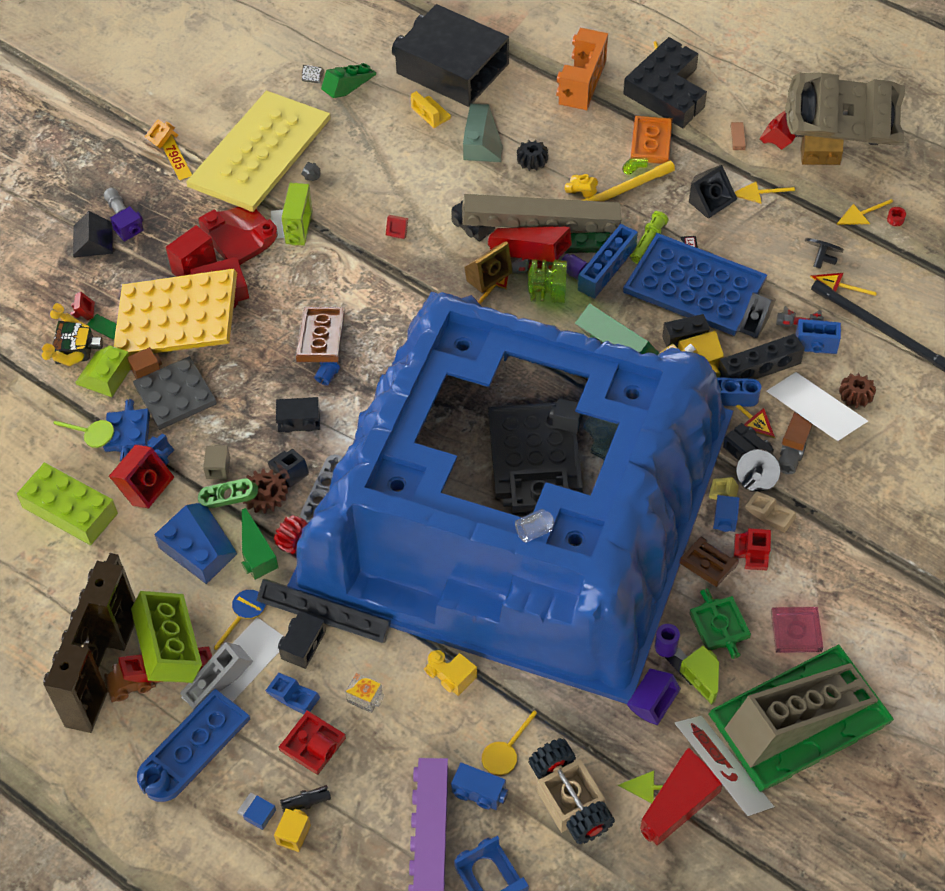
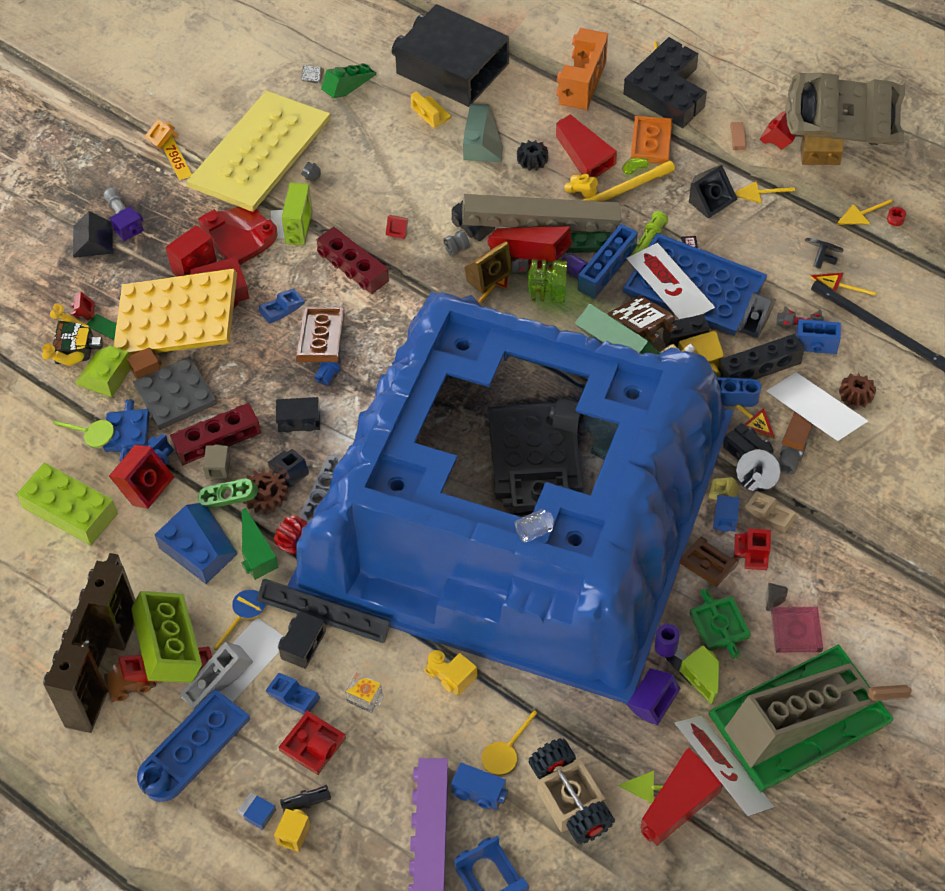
none -> dark red brick [170,403,261,466]
none -> blue slope [258,288,305,324]
none -> dark red brick [316,226,389,294]
none -> dark grey wheel [443,230,470,256]
none -> red slope [556,114,617,178]
none -> reddish brown tile [607,296,677,342]
none -> white sticker [626,243,715,319]
none -> clear smoke slope [766,583,788,612]
none -> medium nougat axle [868,685,912,701]

